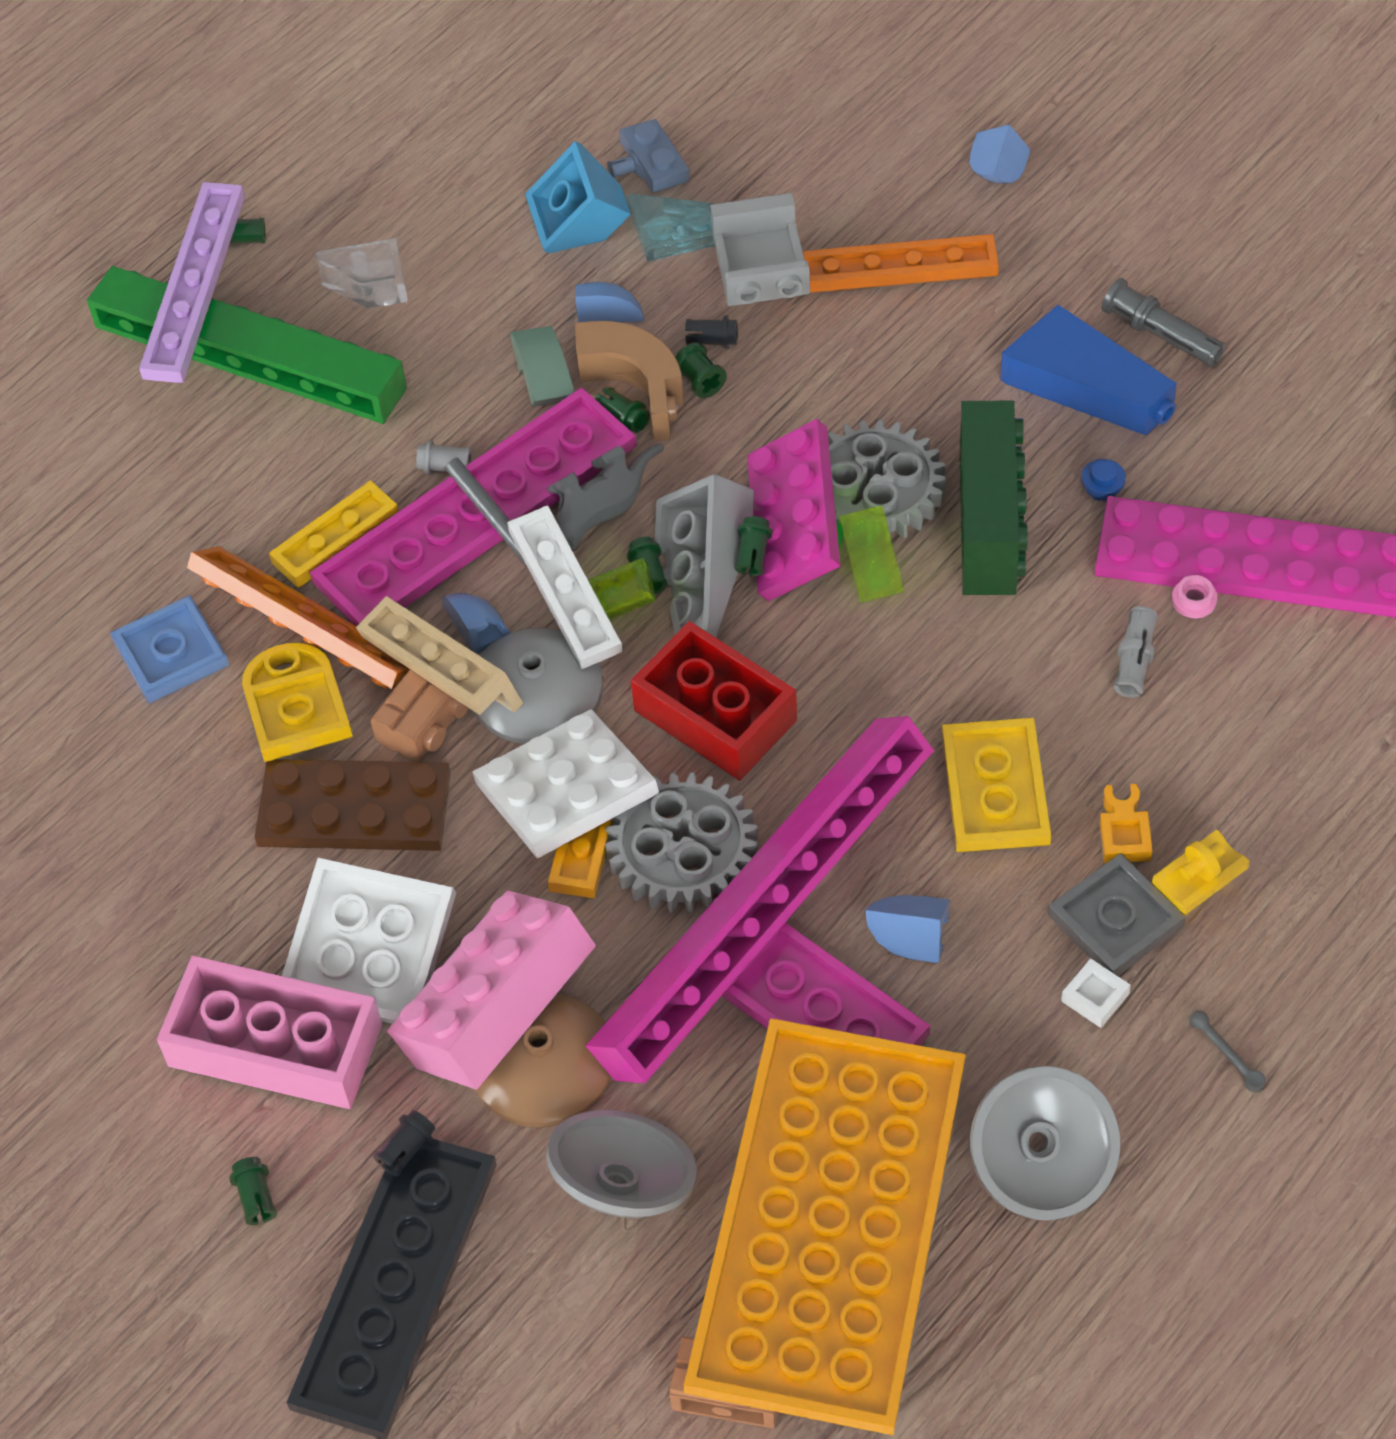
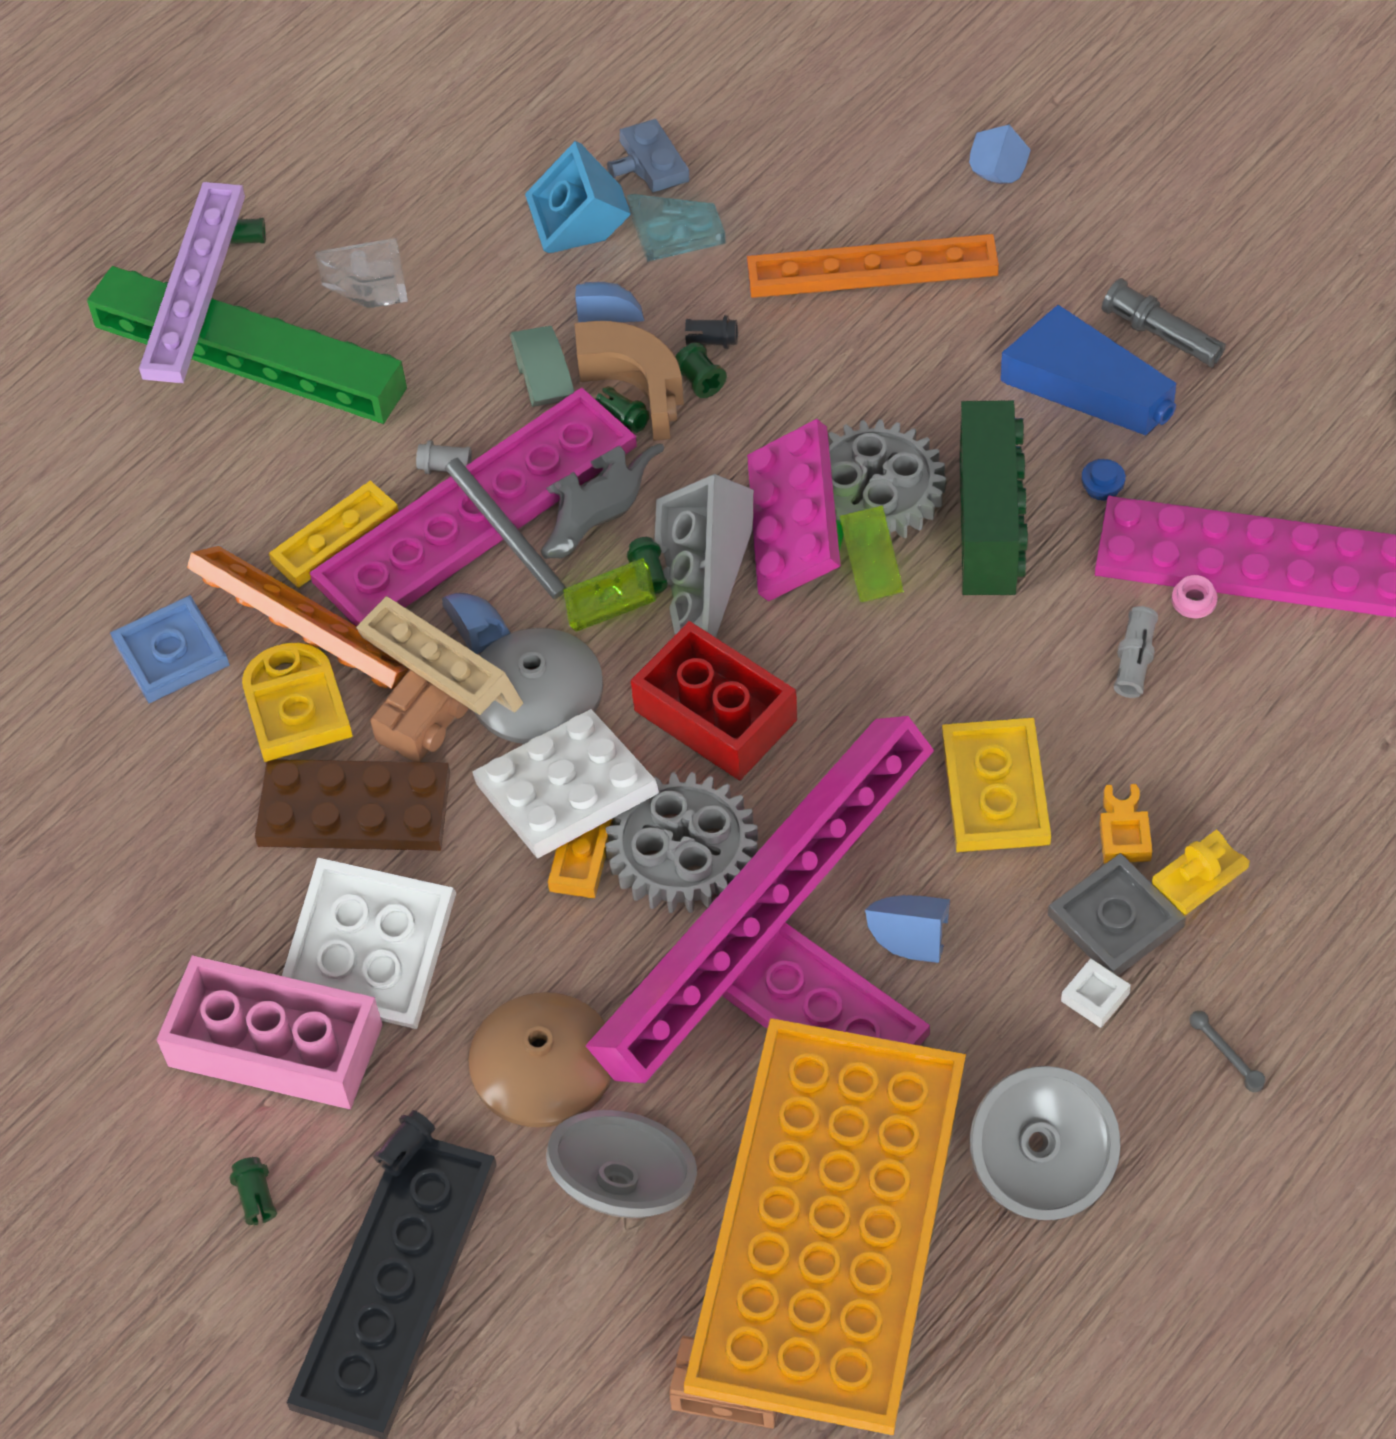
bright pink brick [387,890,596,1090] -> none
white plate [507,505,623,670] -> none
light grey panel [710,193,810,306] -> none
dark green pin [735,516,773,576] -> none

